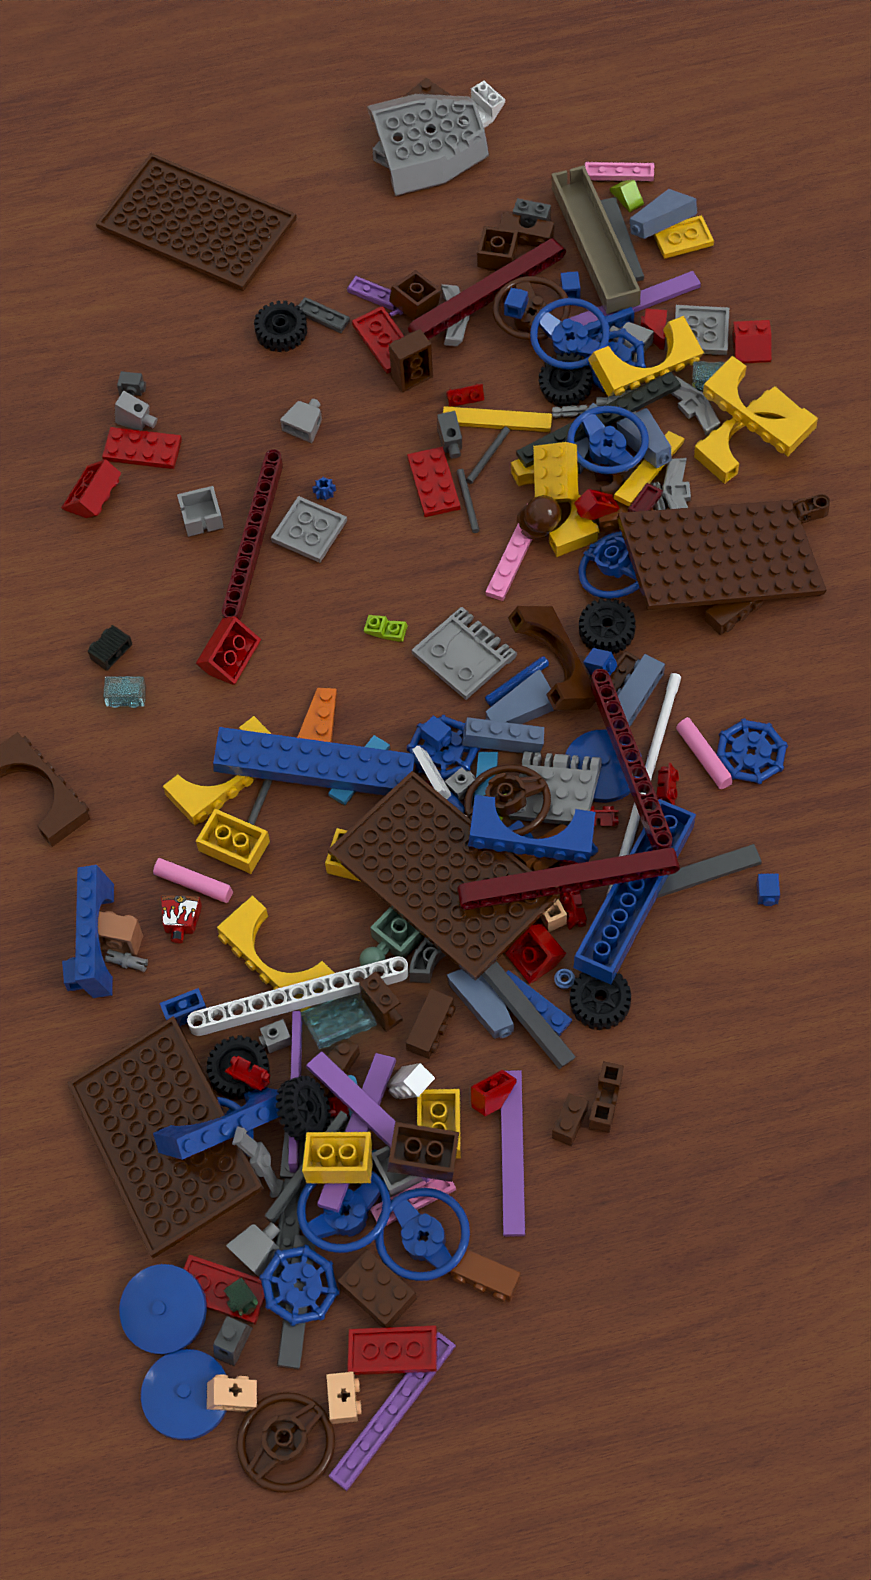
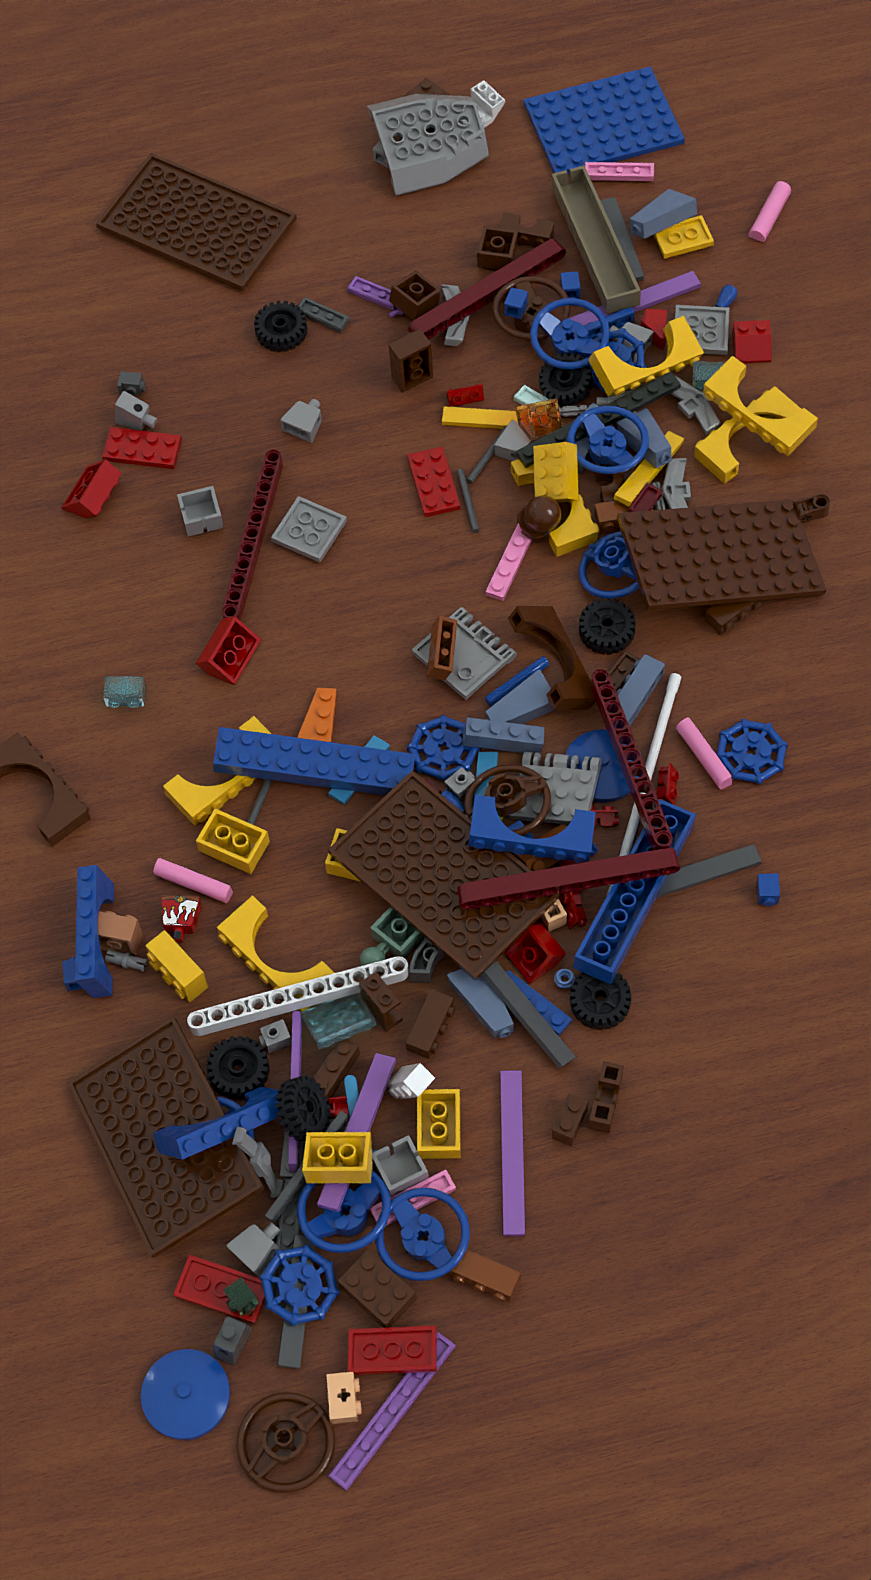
pearl dark grey brick [88,625,132,671] -> none
blue dish [119,1264,207,1354] -> none
blue brick [160,988,206,1026] -> none
light nougat brick [207,1375,257,1412] -> none
red hinge [225,1056,271,1091] -> none
medium lavender tile [306,1051,430,1183] -> none
blue gear [313,477,336,501] -> none
red plate [352,306,405,374] -> none
lime slope [364,615,408,642] -> none
reddish brown brick [387,1122,460,1182] -> none
white tile [412,745,451,799] -> none
blue brick [421,715,452,751] -> none
dark grey torso [437,411,462,459] -> none
red slope [471,1070,517,1117] -> none
dark grey brick [513,198,551,228] -> none
red slope [574,489,620,520] -> none
blue brick [583,648,617,675] -> none
lime slope [610,180,644,212] -> none
none -> yellow brick [145,930,208,1003]
none -> dark orange brick [427,616,458,681]
none -> light grey torso [495,420,535,461]
none -> light aqua tile [514,385,554,413]
none -> clear orange slope [515,398,562,441]
none -> blue plate [523,66,685,174]
none -> blue cone [715,285,738,307]
none -> bright pink brick [748,181,791,242]

